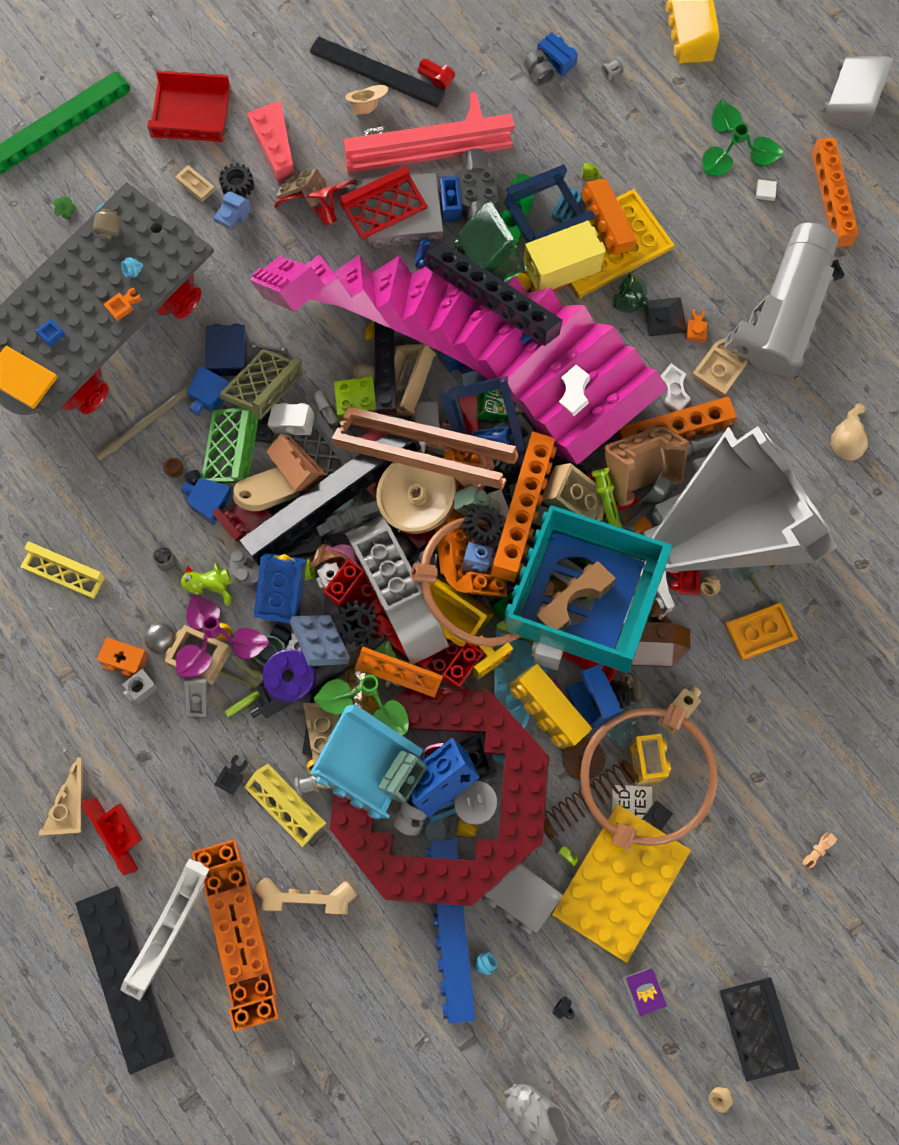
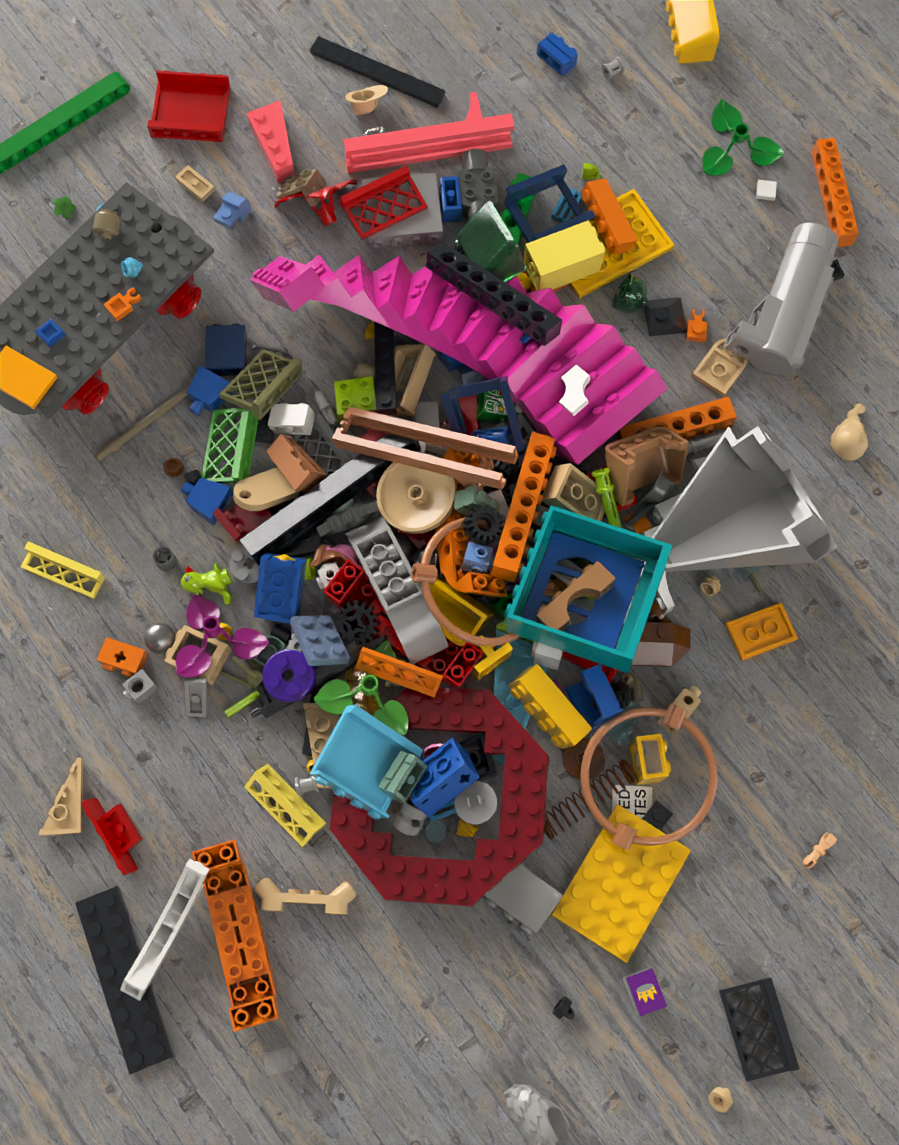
black plate [214,755,248,796] -> none
black tyre [219,163,254,198] -> none
blue arm [414,239,430,269] -> none
red piece [417,58,456,90] -> none
blue brick [427,839,475,1024] -> none
medium azure plate [474,952,498,975] -> none
flat silver wheel [523,50,556,86] -> none
lime tile [557,846,578,867] -> none
white tile [661,364,691,412] -> none
red plate [668,570,700,596] -> none
windscreen [822,56,893,134] -> none

